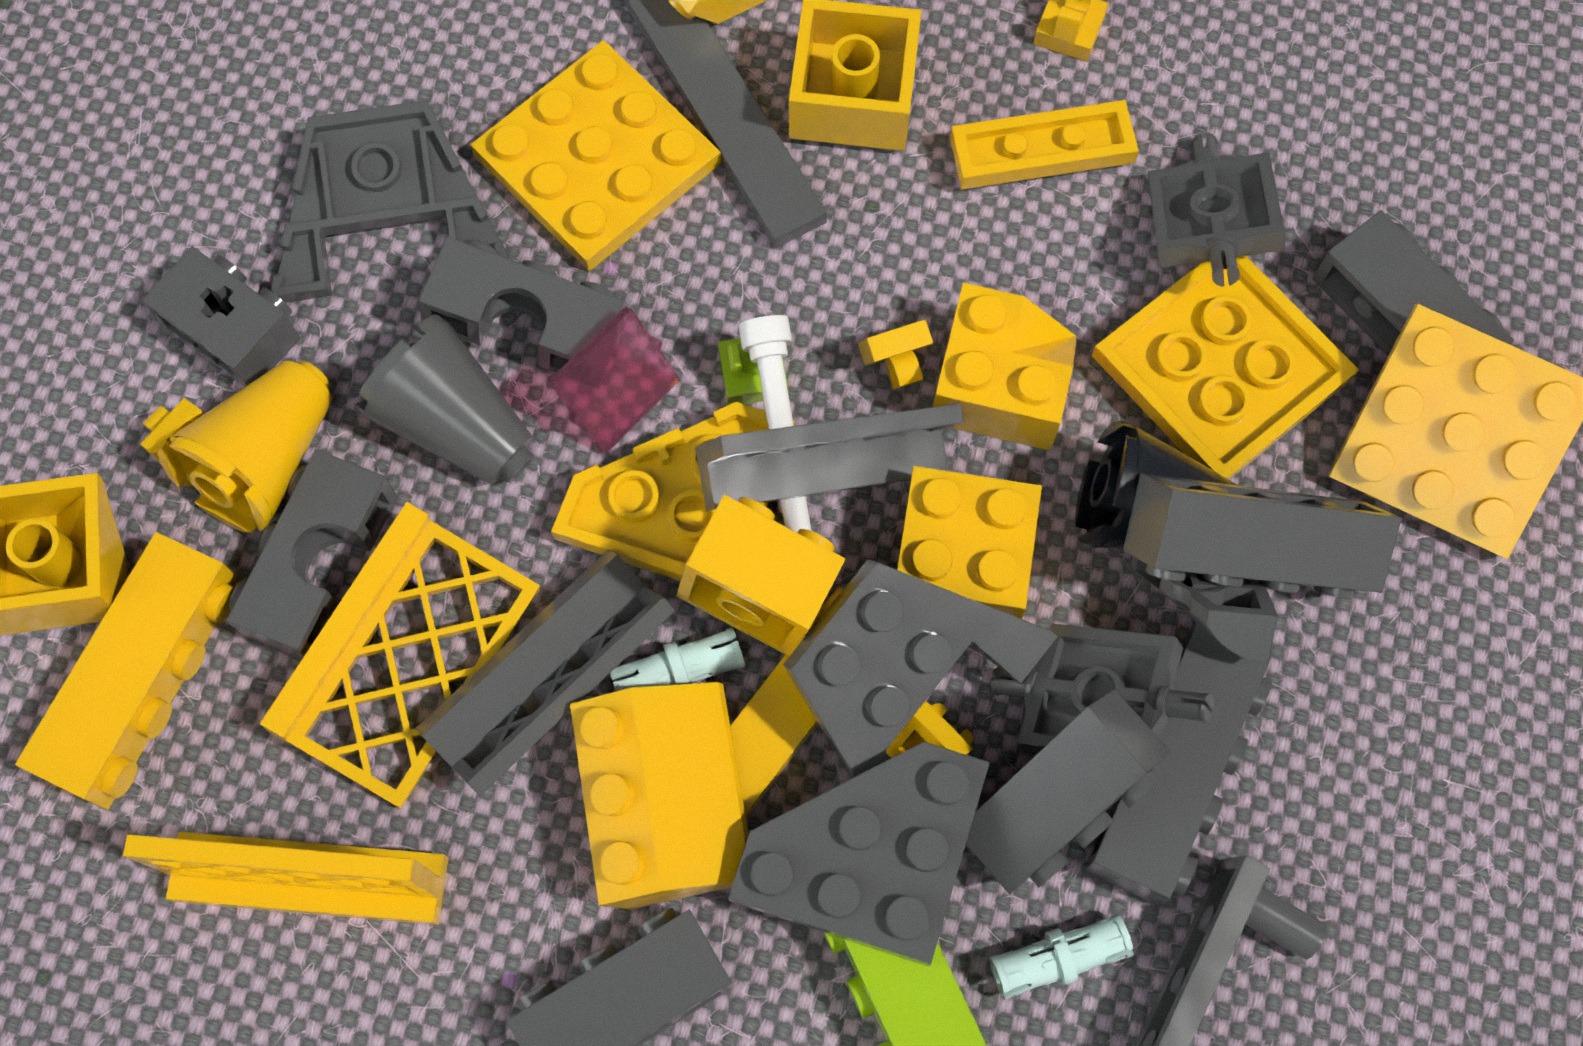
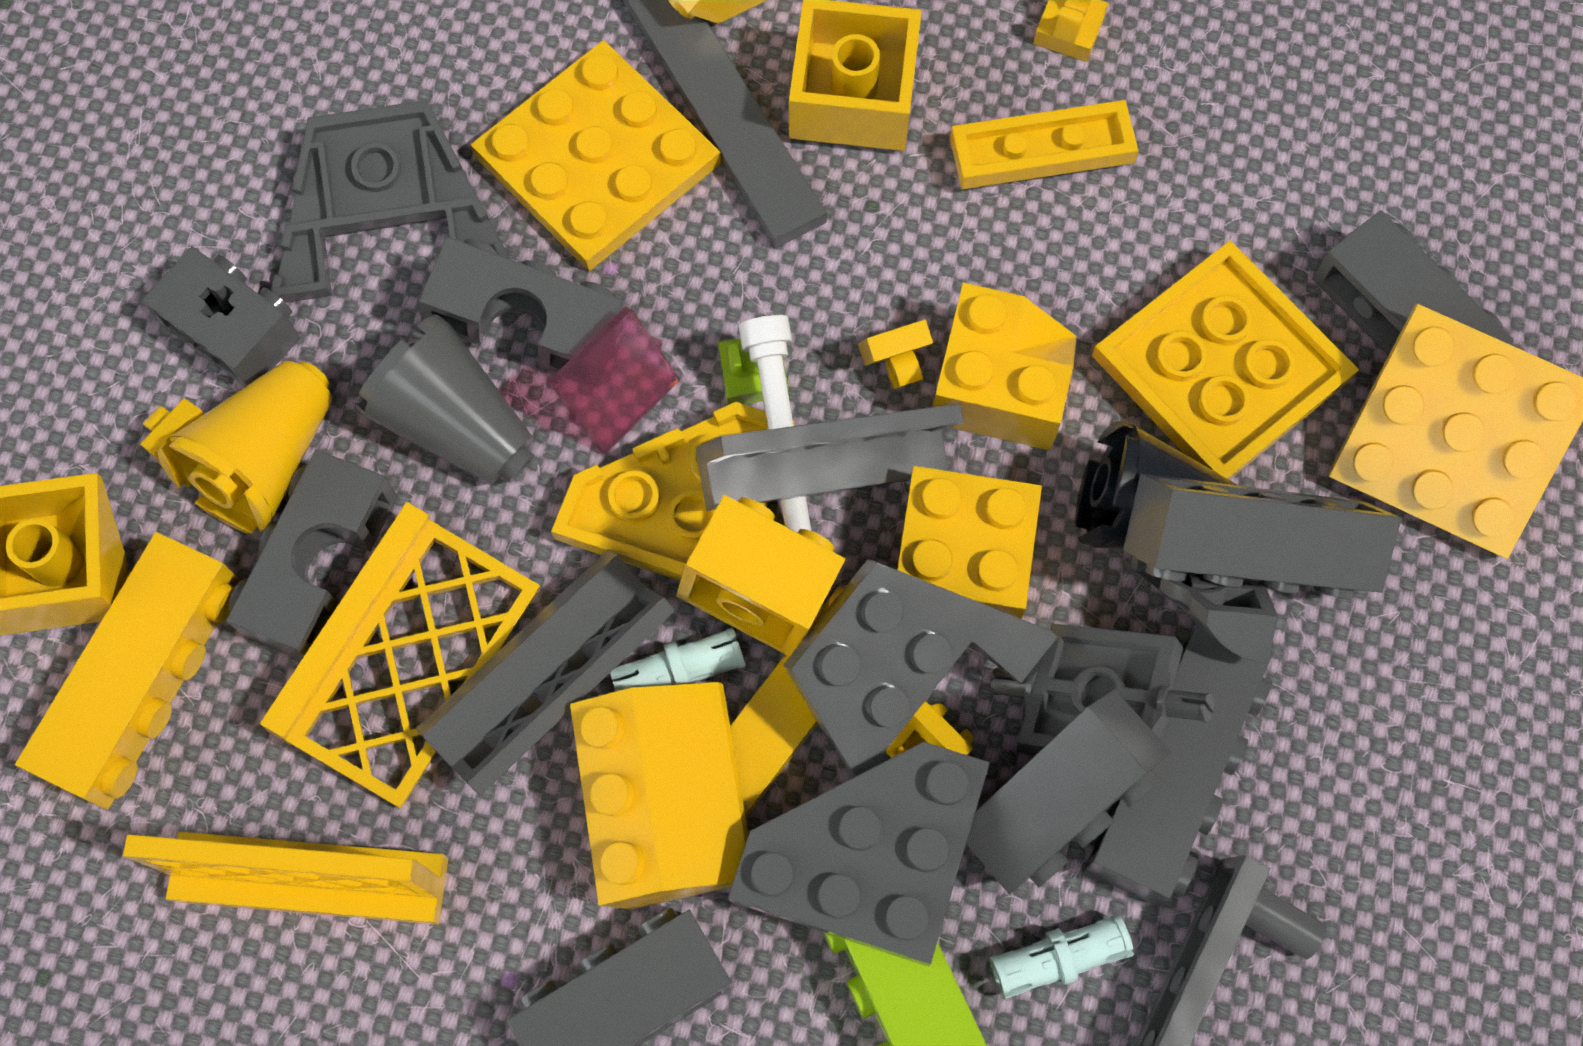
dark grey plate [1148,133,1286,287] -> none

